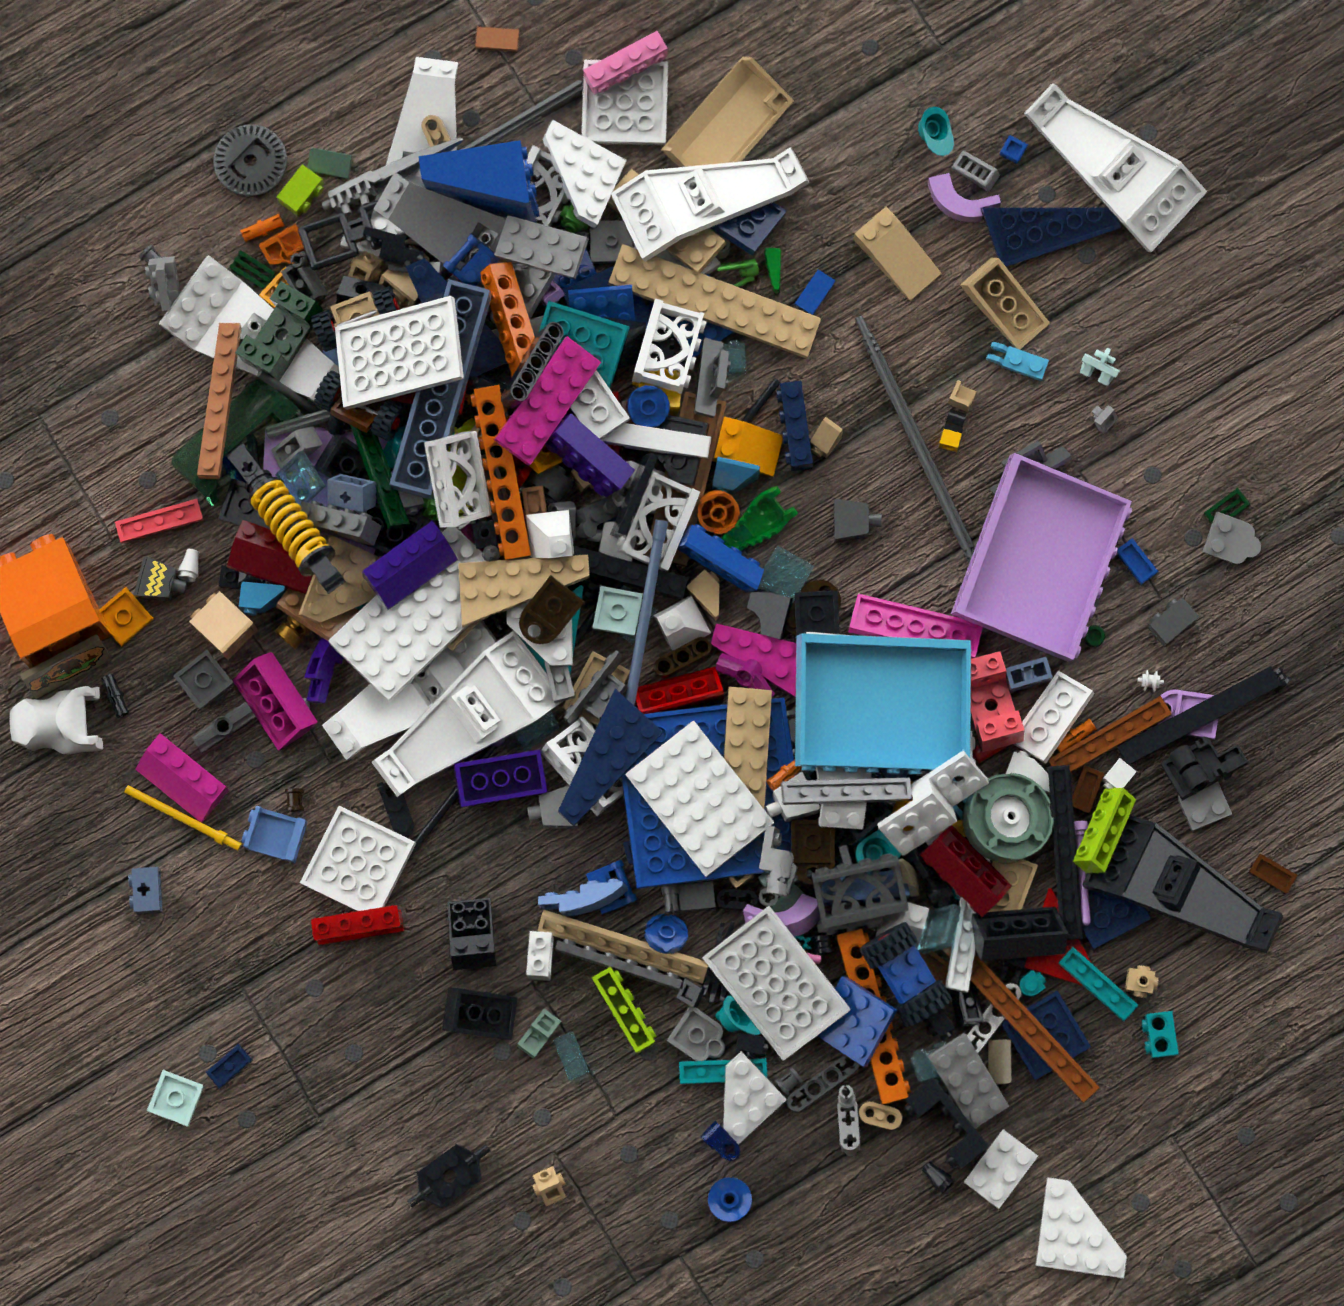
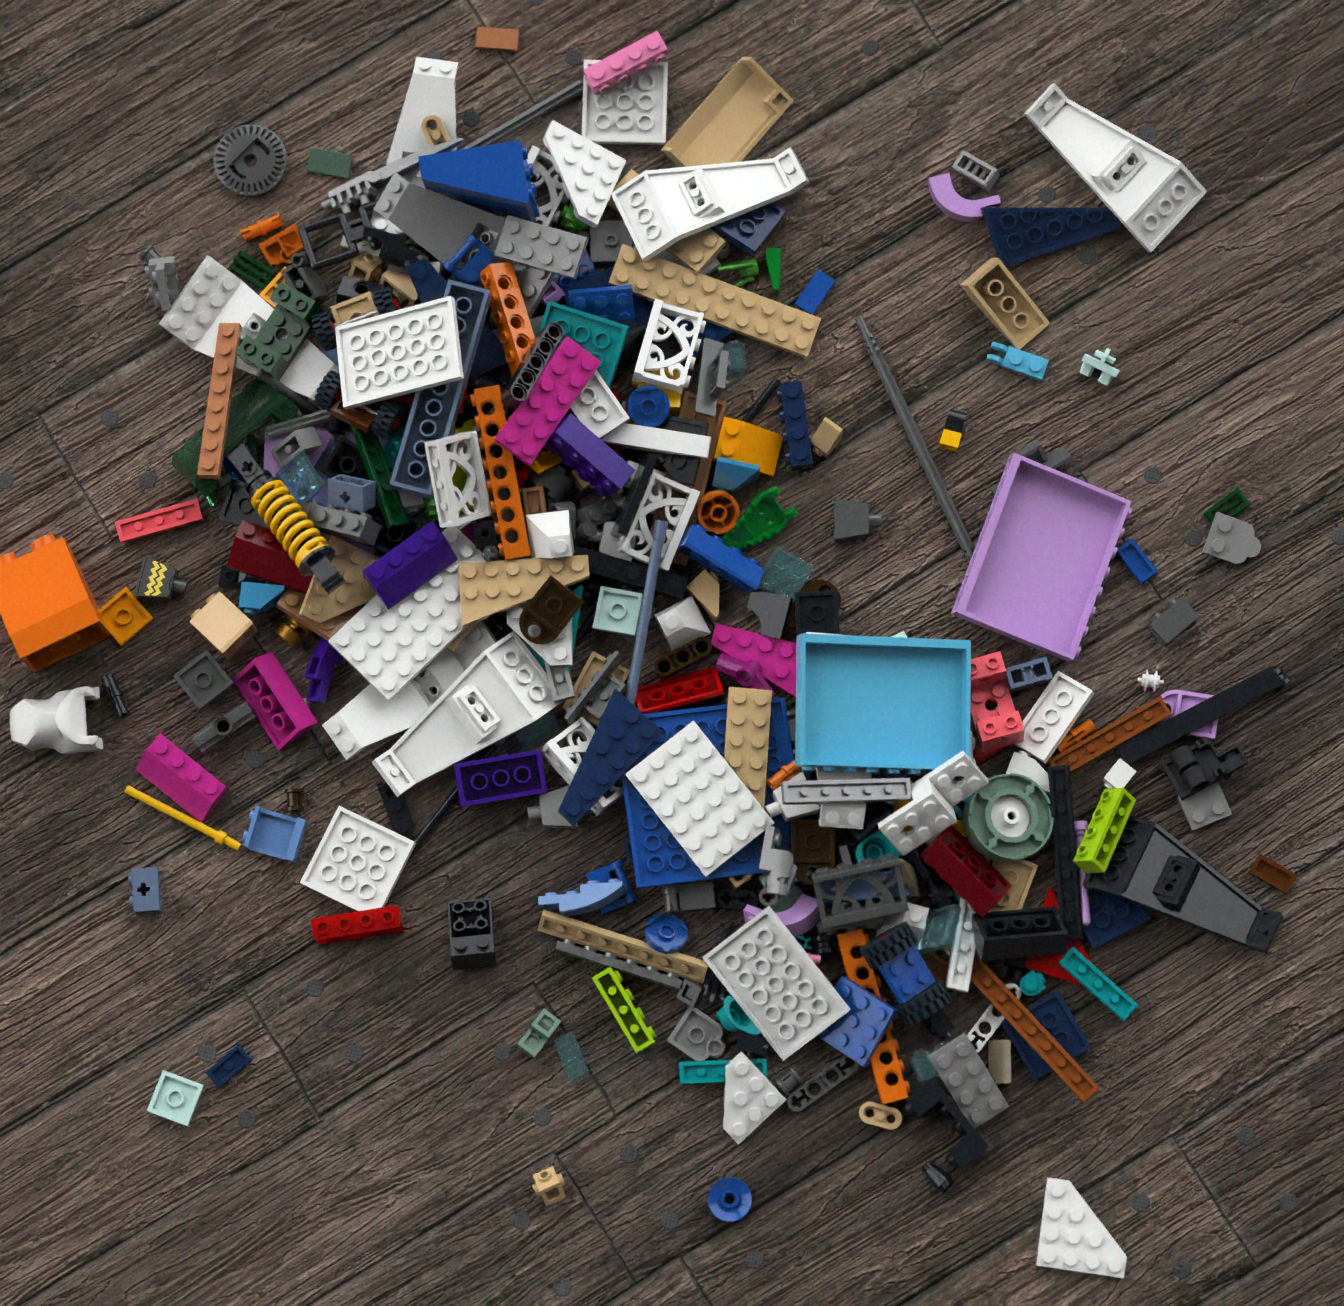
tile [20,634,112,699] -> none
white cone [178,549,199,582] -> none
lime brick [277,164,324,217] -> none
black plate [407,1144,491,1208] -> none
black slope [442,987,518,1040] -> none
white window [526,931,554,981] -> none
clear blue piece [700,1121,740,1161] -> none
light grey beam [837,1085,860,1157] -> none
dark pink plate [848,594,982,659] -> none
tan slope [854,207,942,301] -> none
teal piece [918,106,954,156] -> none
tan panel [948,380,977,412] -> none
black slope [949,982,984,1028] -> none
white plate [963,1130,1038,1209] -> none
blue tile [999,135,1028,164] -> none
reddish brown tile [1072,766,1104,814] -> none
dark green tile [1084,625,1105,647] -> none
light grey tile [1092,405,1118,434] -> none
tan brick [1125,966,1158,998] -> none
teal brick [1141,1011,1179,1059] -> none

